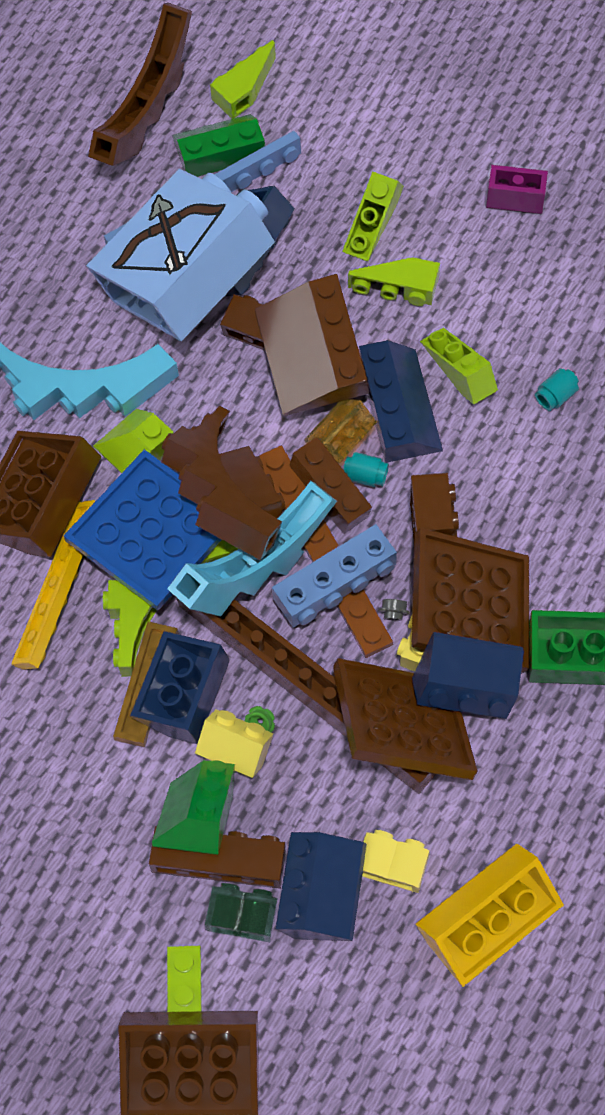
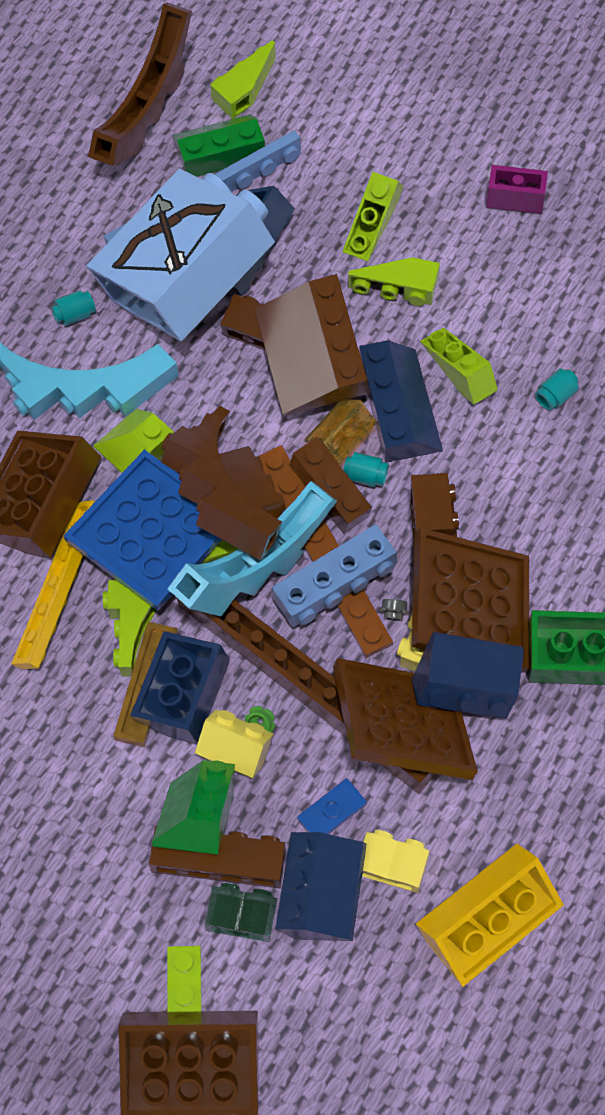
none -> teal brick [51,290,96,327]
none -> blue plate [297,778,367,834]

